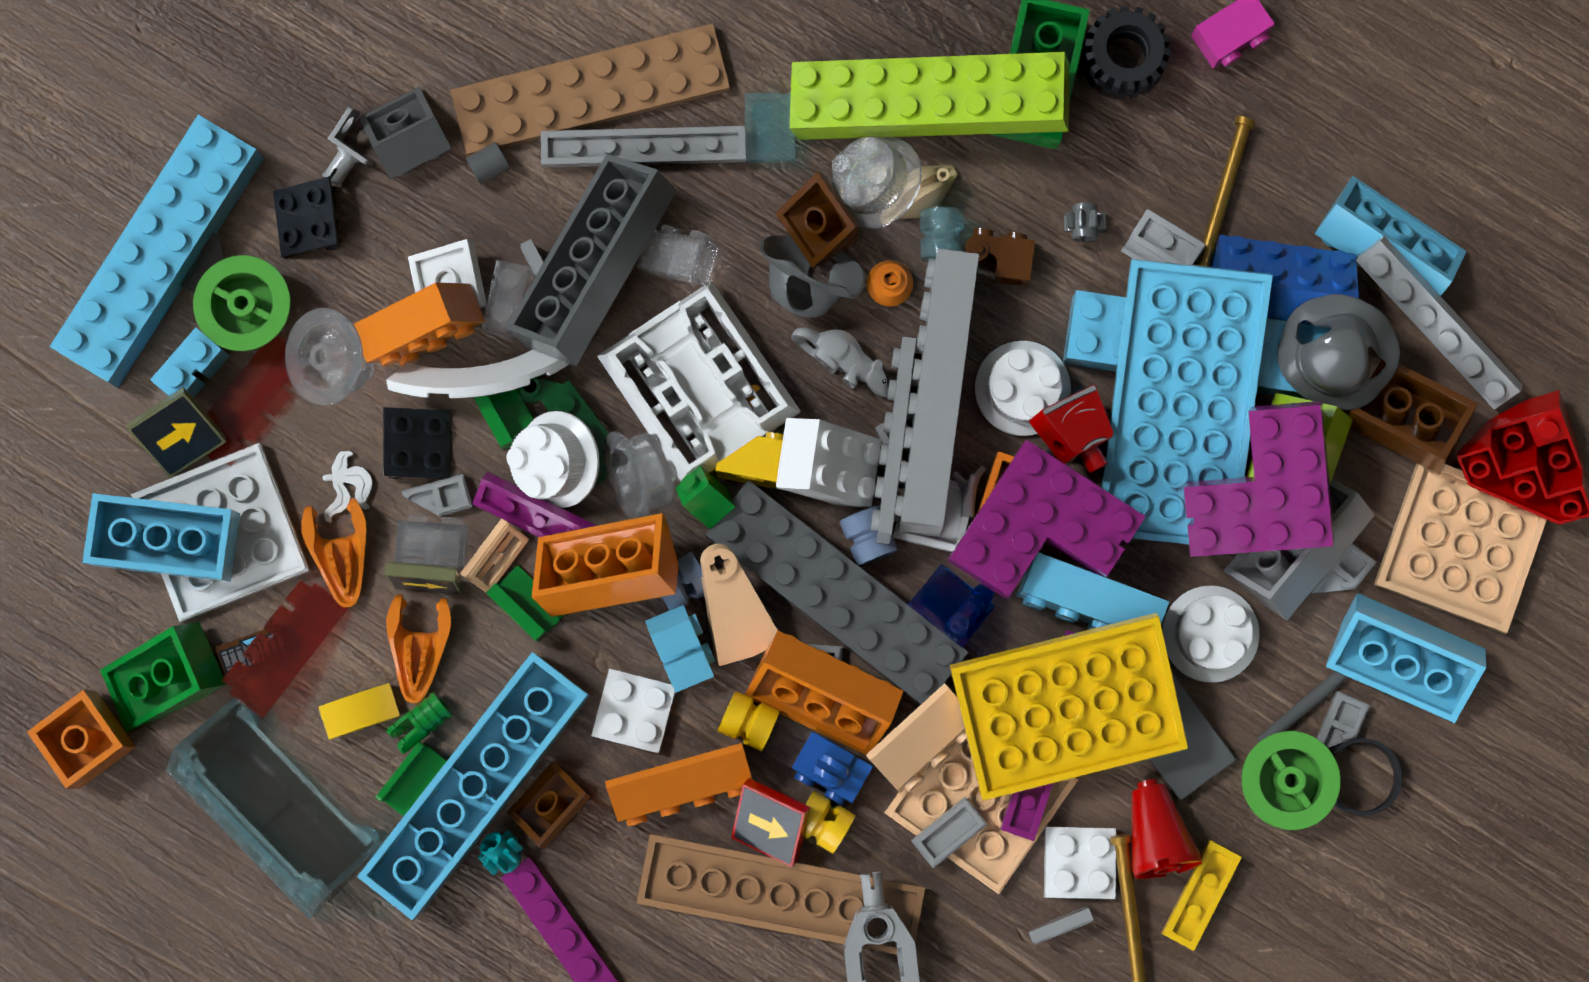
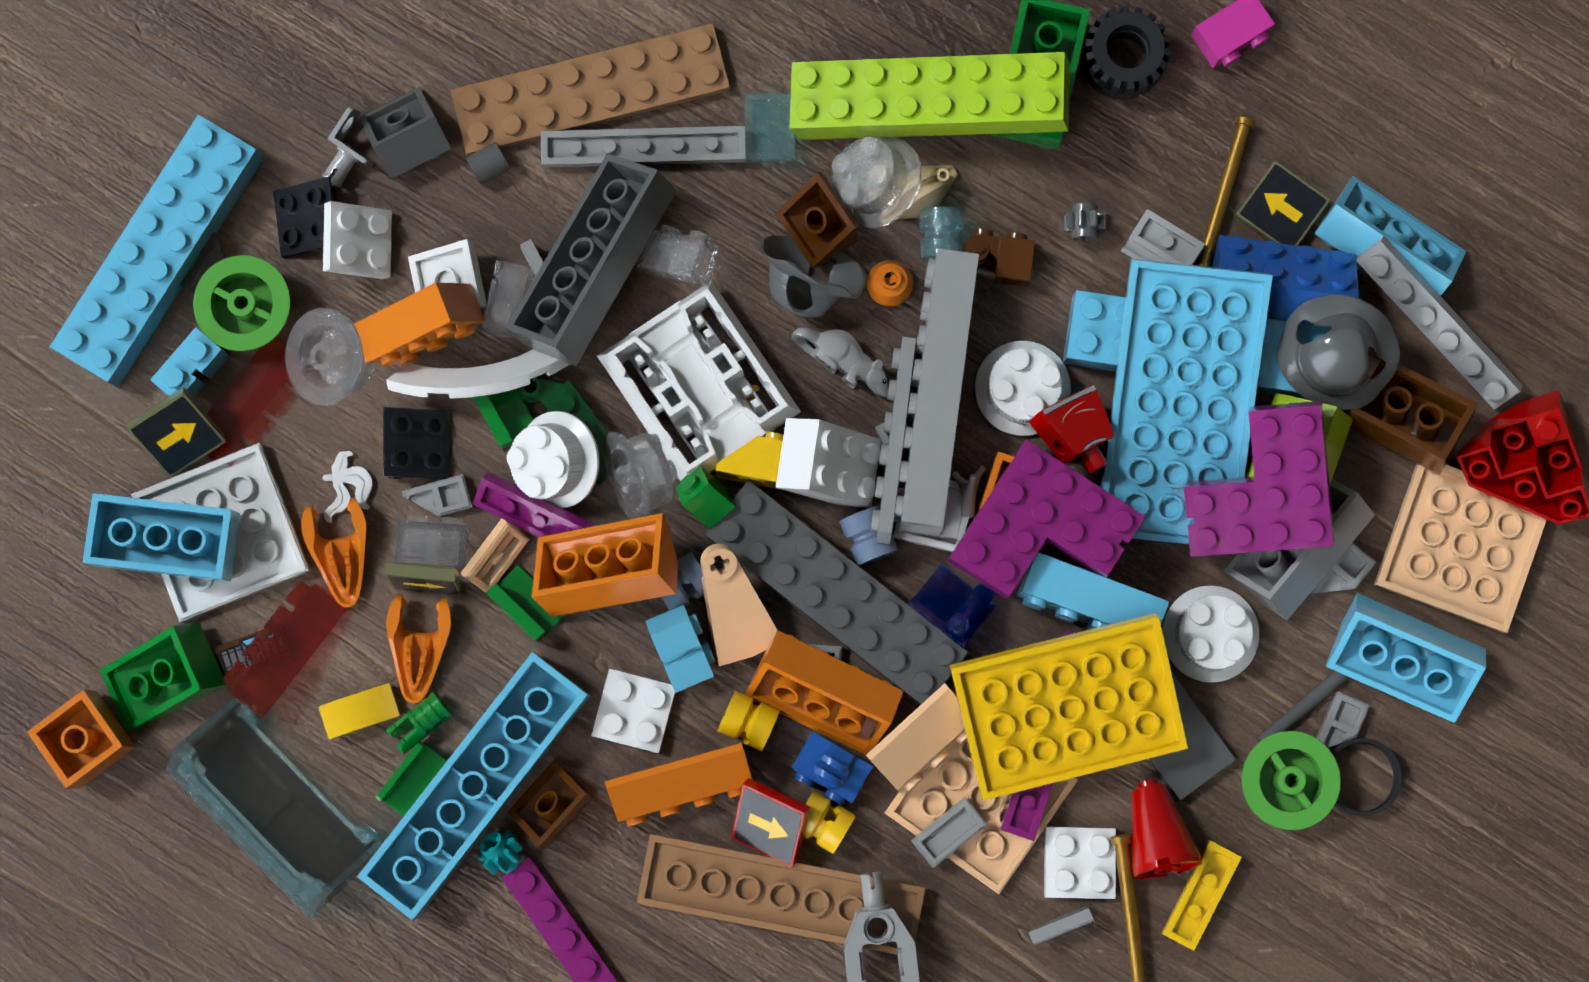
none -> white plate [323,201,392,279]
none -> black tile [1234,161,1330,246]

